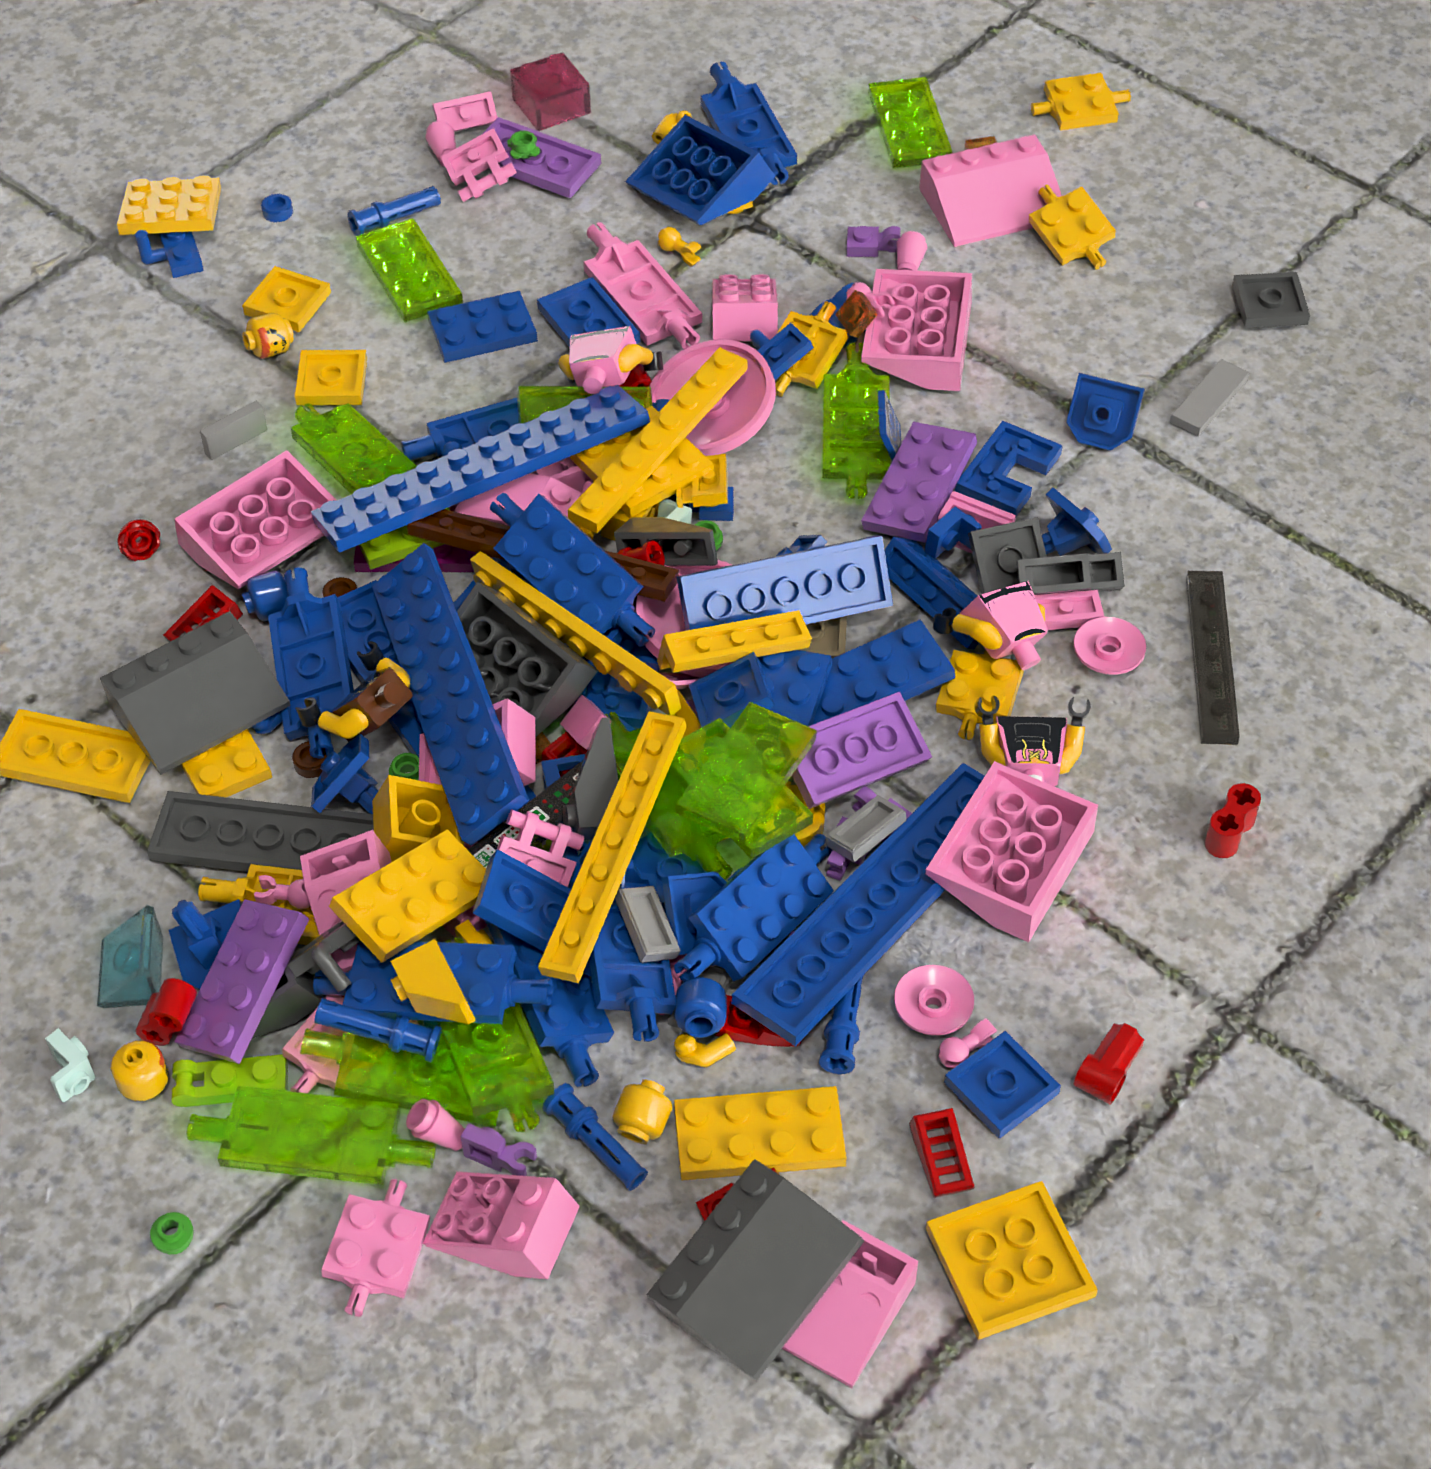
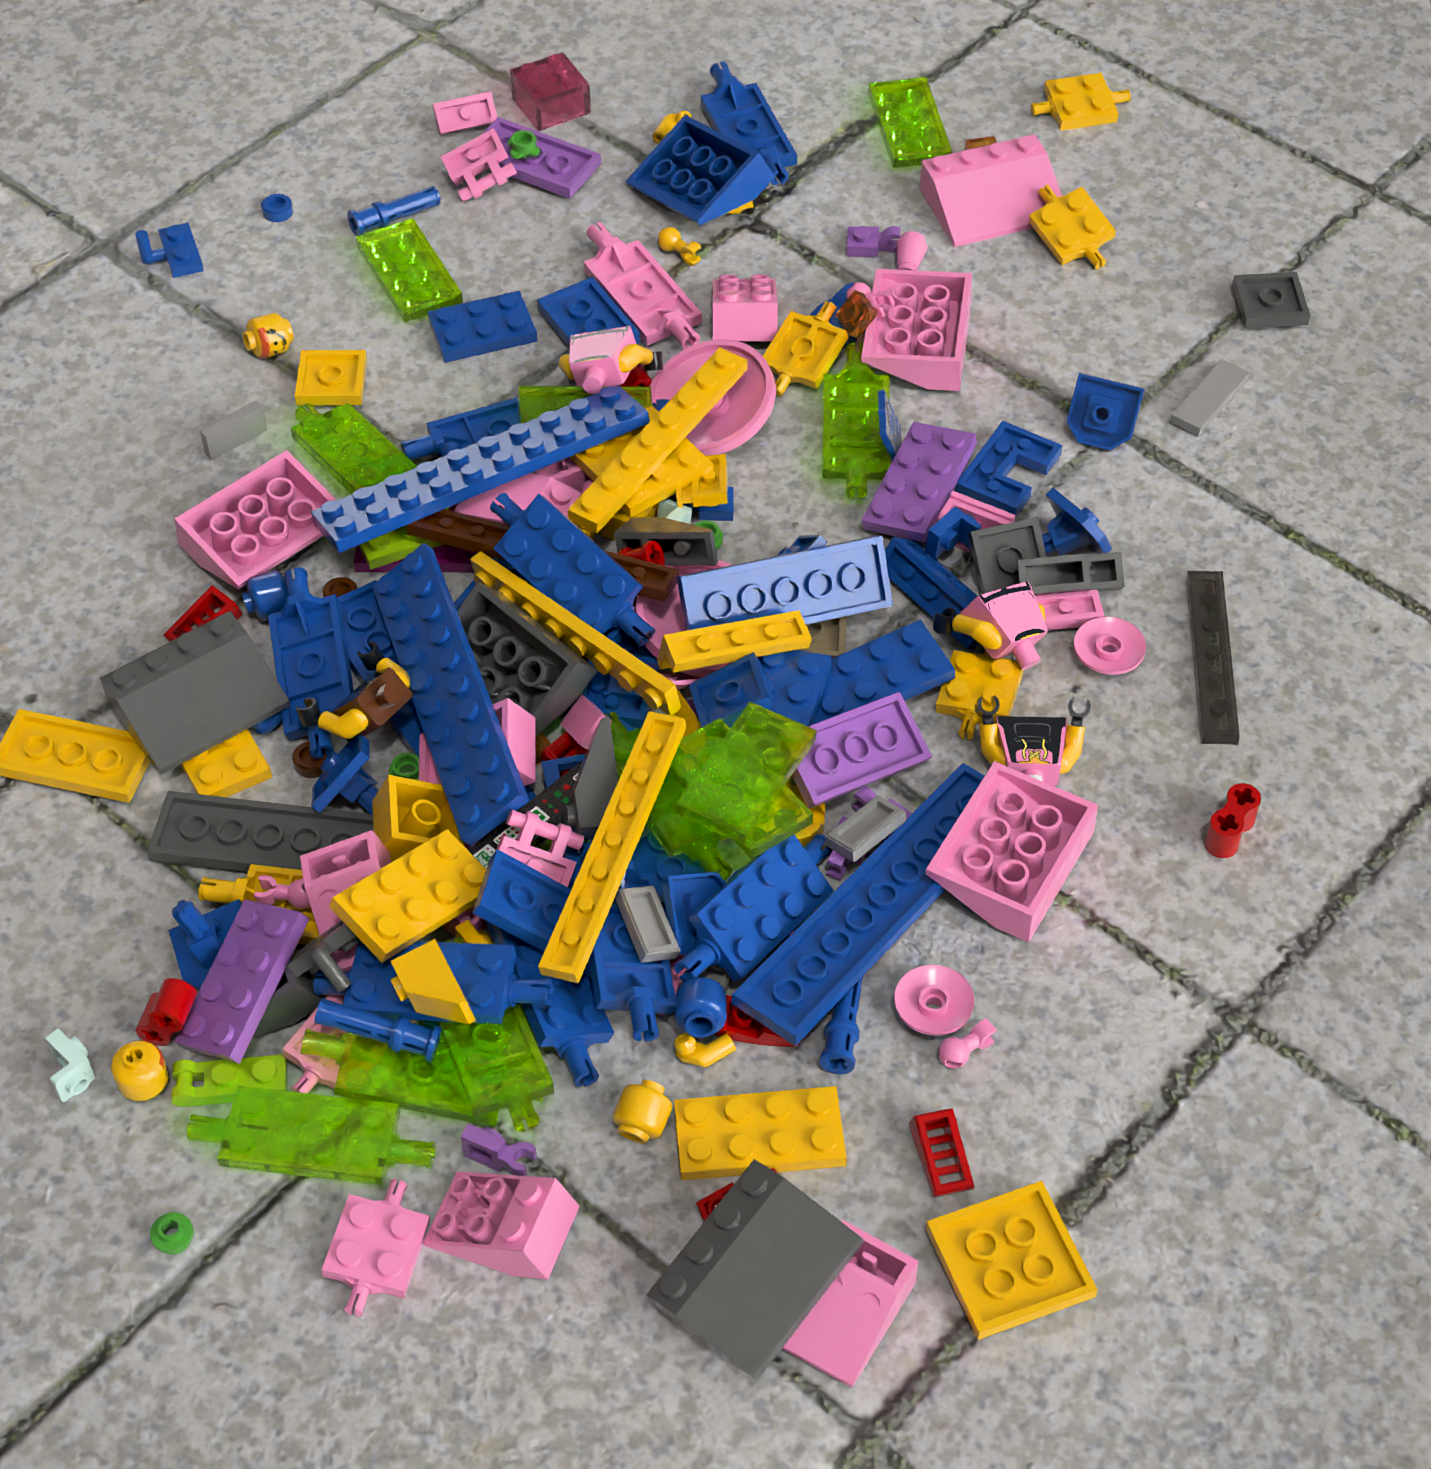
clear light blue slope [97,905,164,1008] -> none
yellow plate [117,175,221,235] -> none
red plate [117,519,161,561] -> none
yellow plate [242,266,331,333] -> none
bright pink cone [406,1099,465,1151] -> none
bright pink cone [425,121,456,167] -> none
blue pin [542,1083,648,1191] -> none
blue plate [750,323,814,380] -> none
blue plate [944,1031,1061,1139] -> none
red piece [1073,1023,1145,1105] -> none

